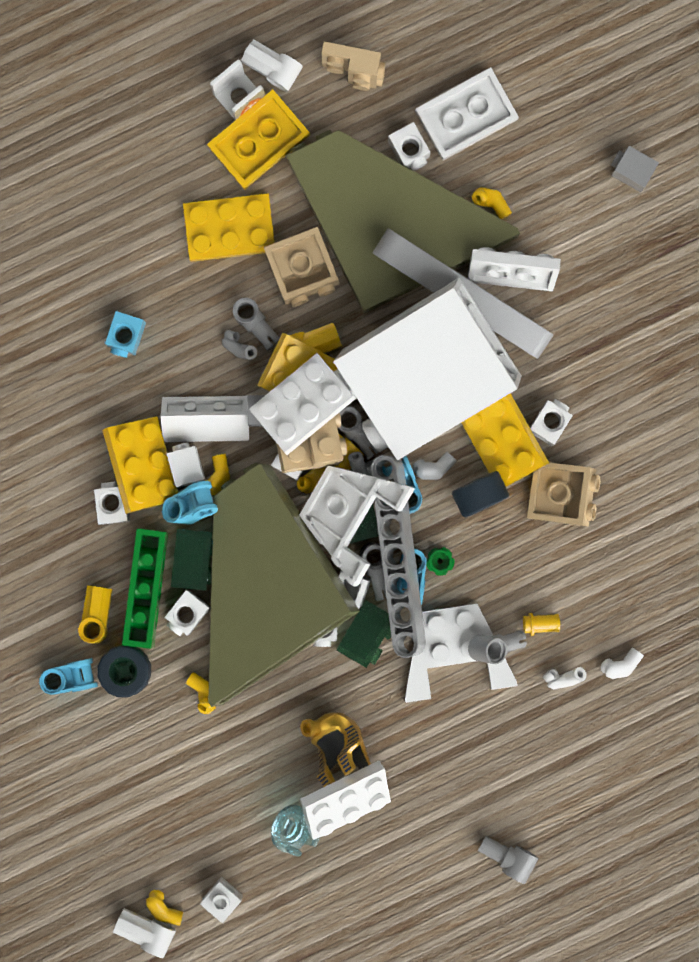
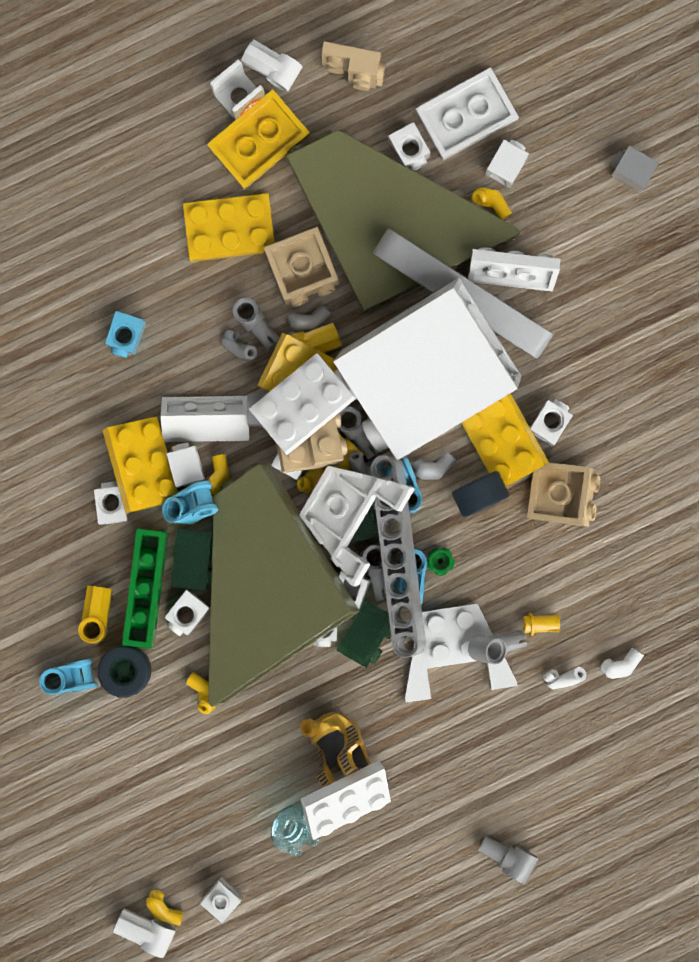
none -> light grey arm [287,305,331,333]
none -> white brick [485,140,529,188]

